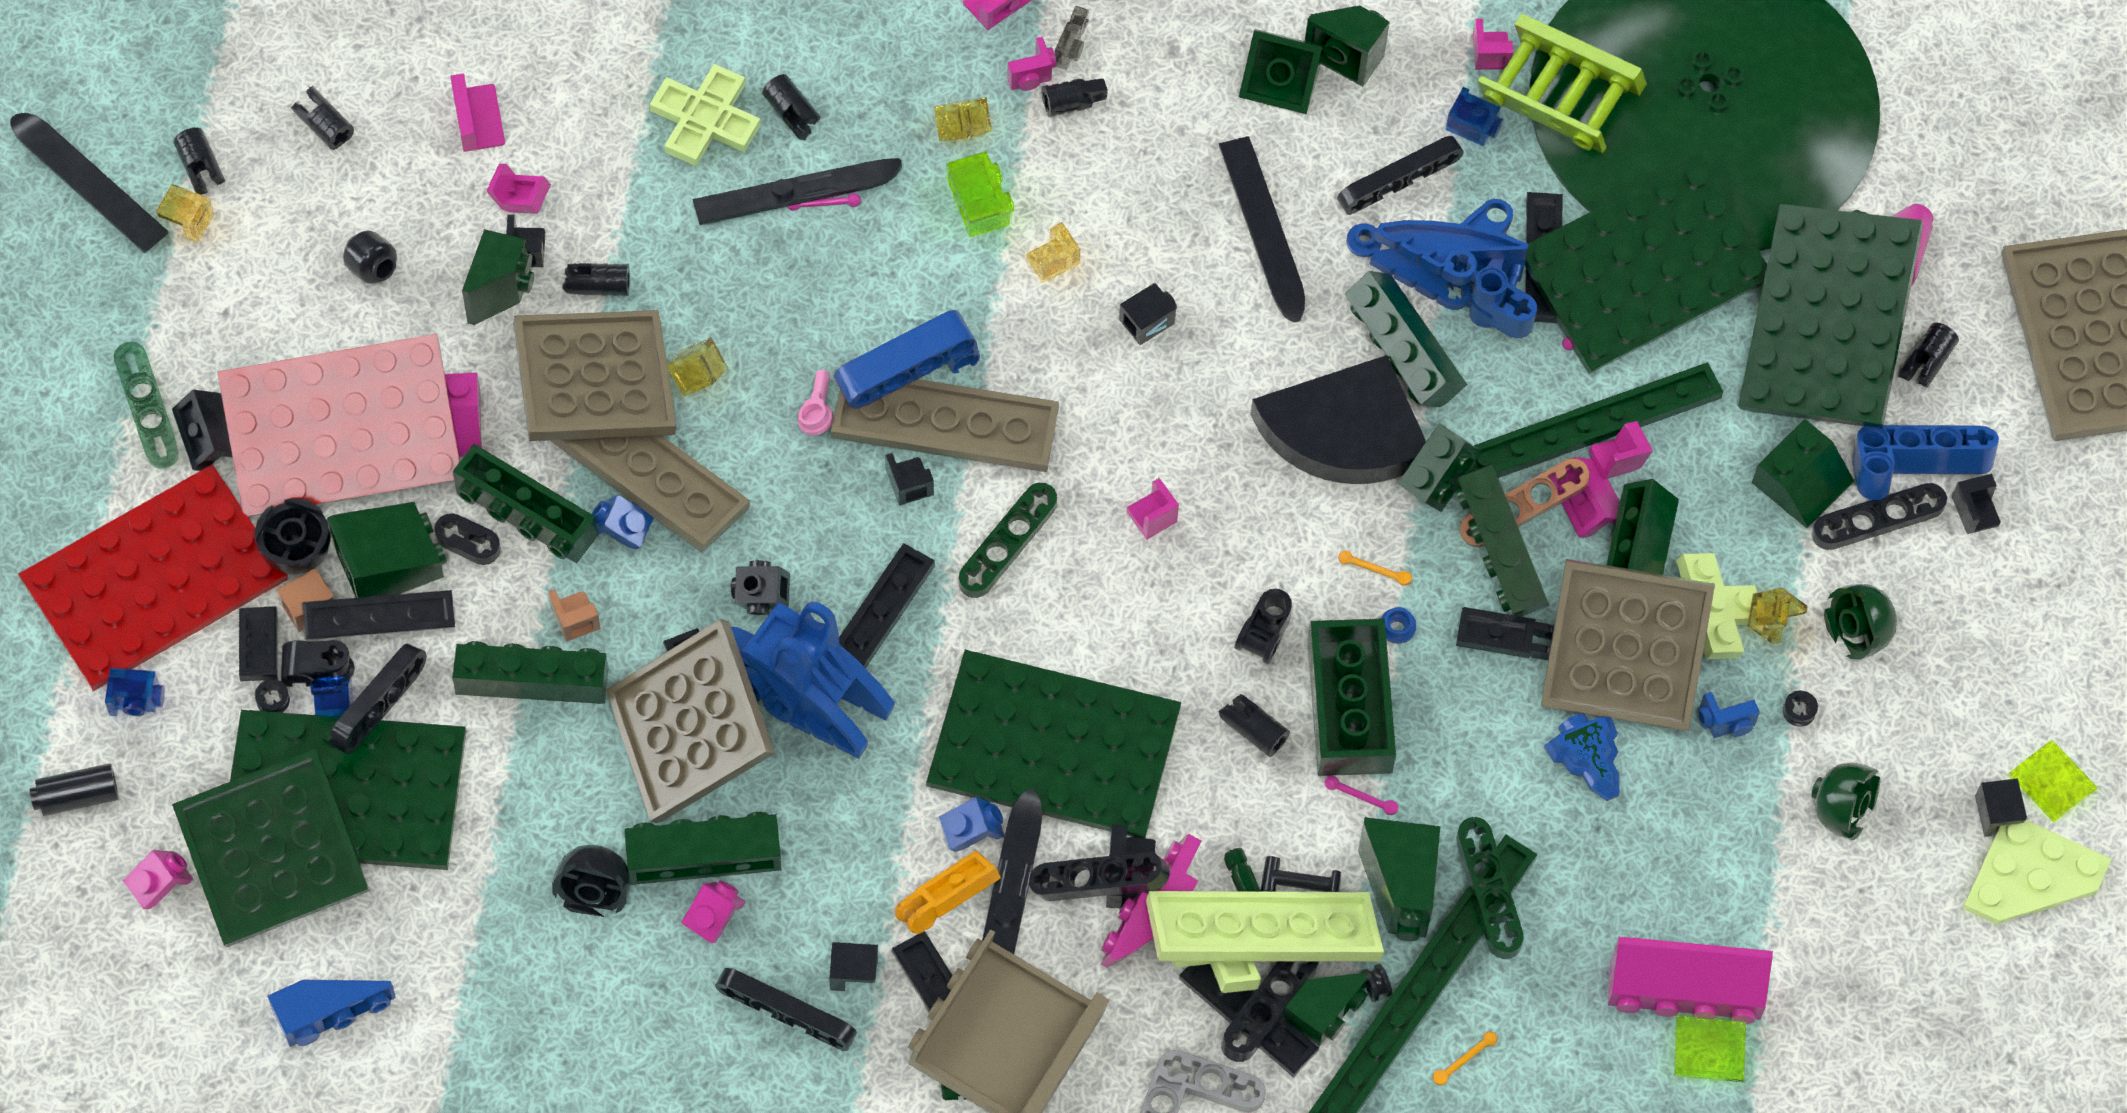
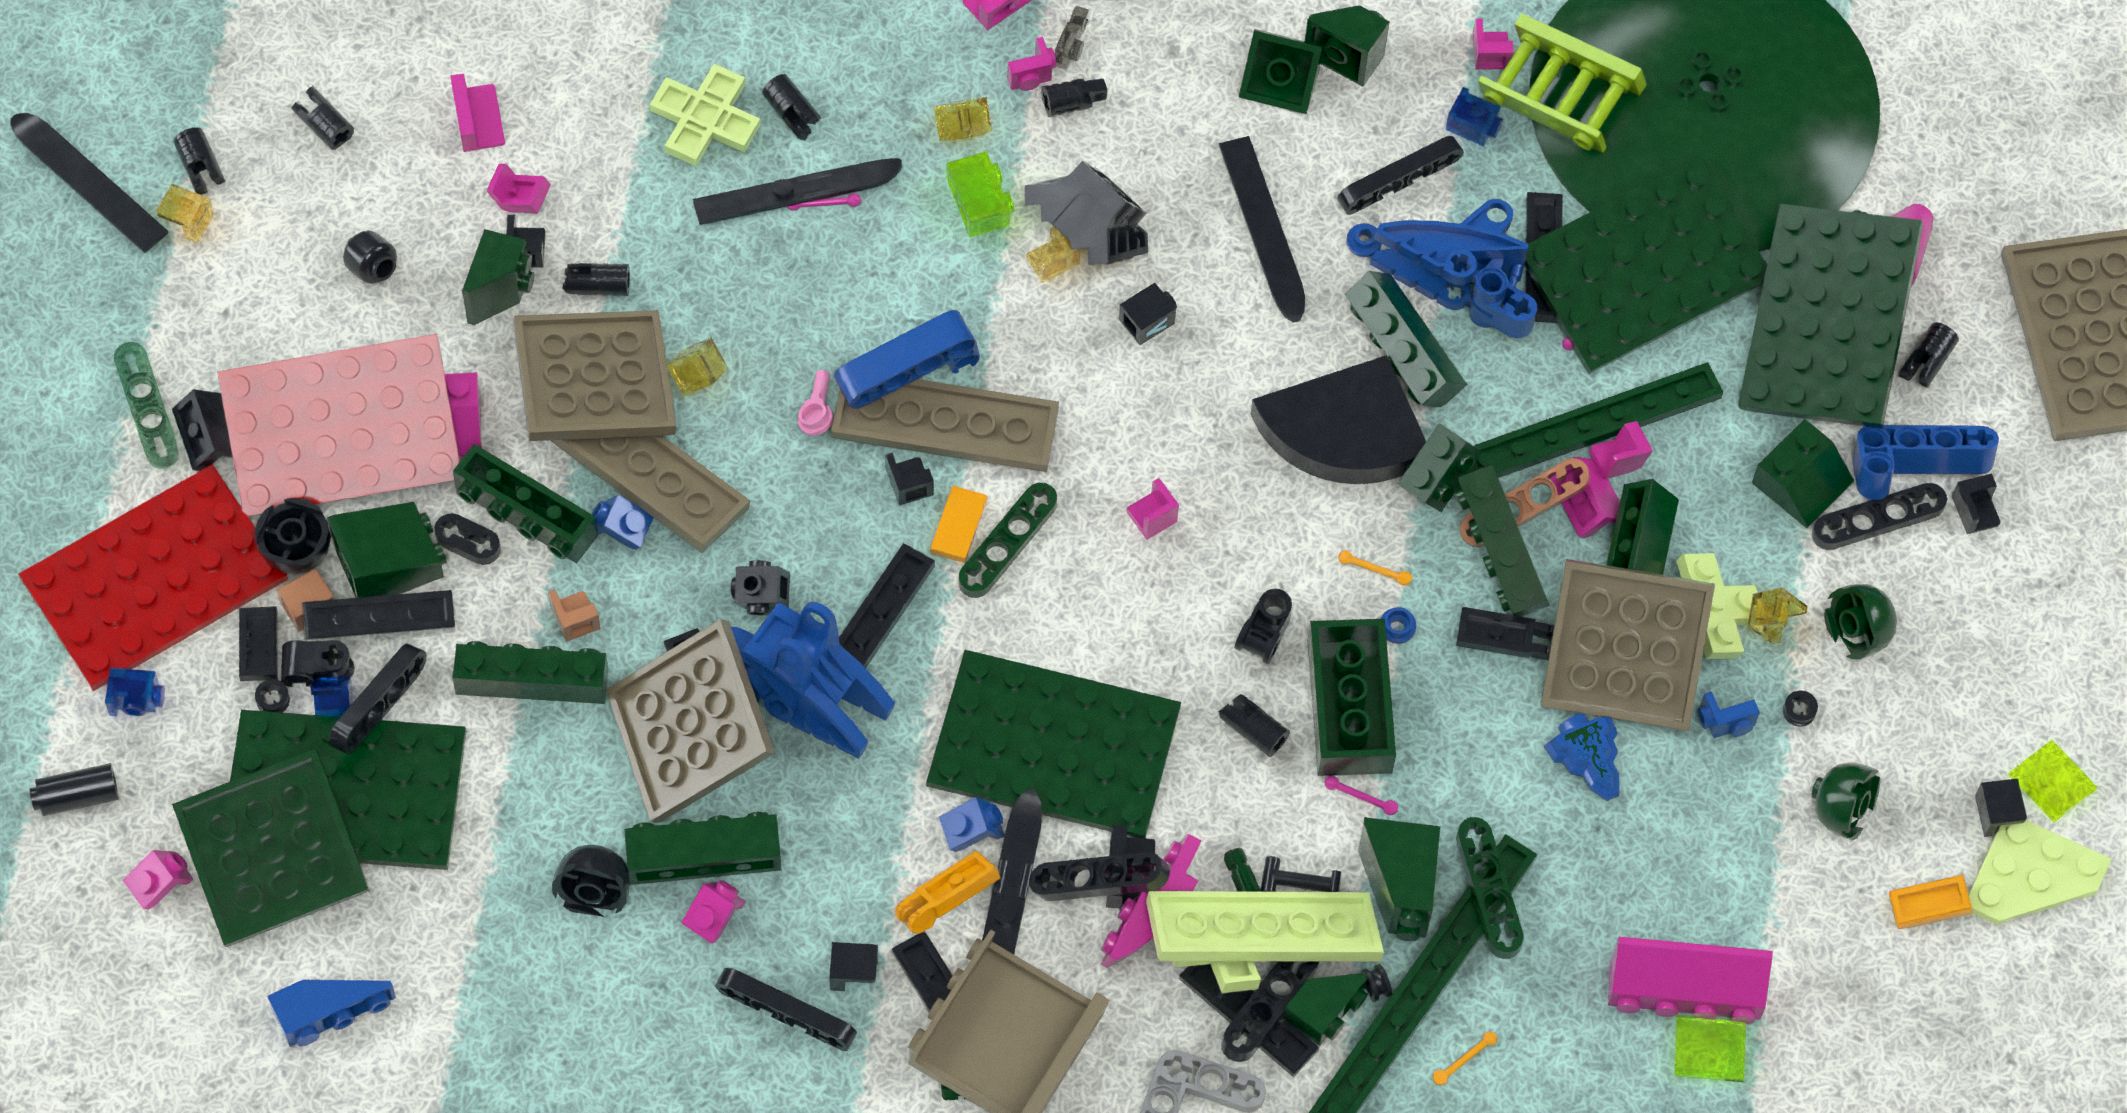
none -> light orange tile [930,485,987,563]
none -> slope [1025,161,1148,265]
none -> light orange tile [1889,875,1973,929]

